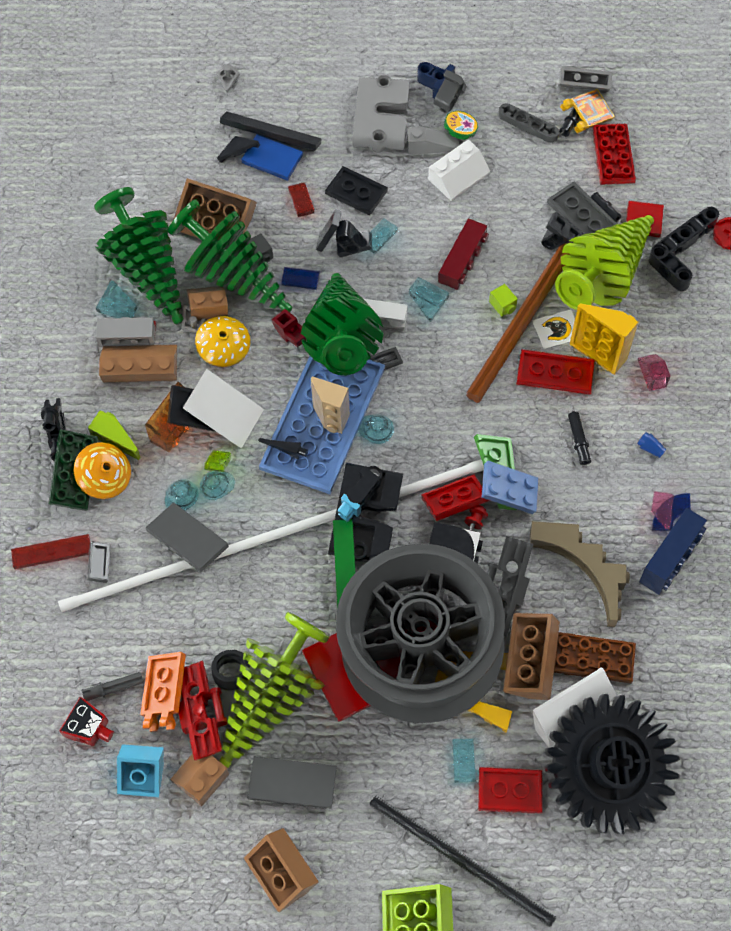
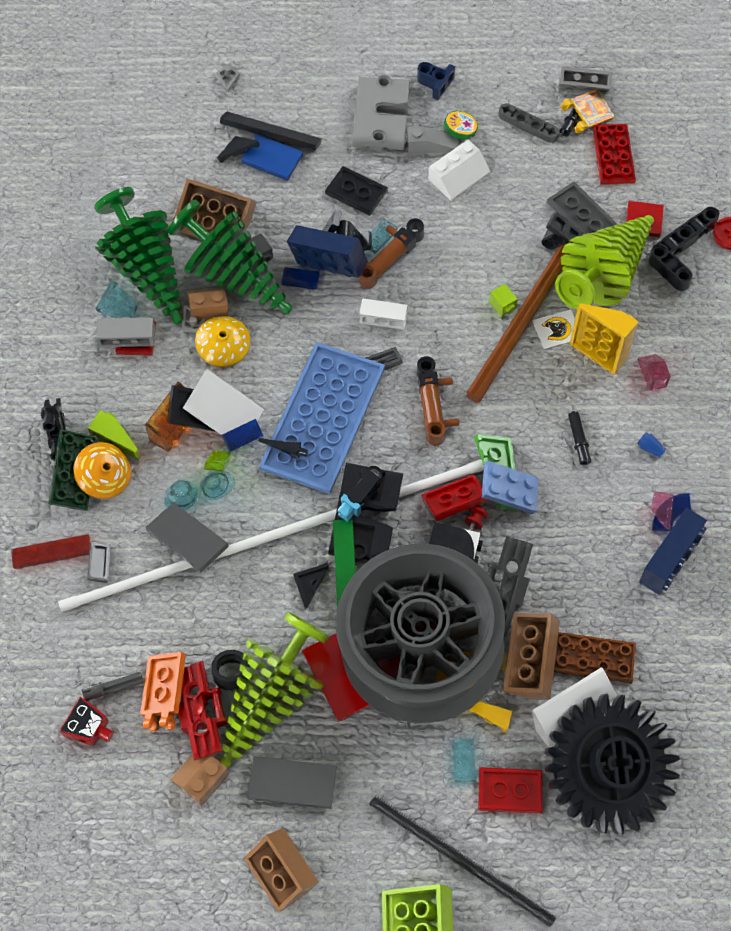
medium nougat slope [99,345,177,382] -> none
medium azure slope [117,744,164,797] -> none
dark red brick [271,309,307,348] -> none
clear red tile [288,182,315,217] -> none
green plant [301,273,384,376] -> none
tan slope [311,376,350,434] -> none
clear light blue piece [358,415,394,444] -> none
clear light blue wing [409,277,449,322] -> none
dark grey tile [434,70,467,112] -> none
dark red brick [438,218,489,290] -> none
red tile [516,349,595,395] -> none
dark tan arch [530,521,630,627] -> none
black pin [591,192,622,222] -> none
none -> clear blue tile [221,419,264,452]
none -> dark blue brick [287,225,368,278]
none -> black tile [293,563,329,609]
none -> dark orange piece [359,218,424,289]
none -> dark orange piece [417,356,459,446]

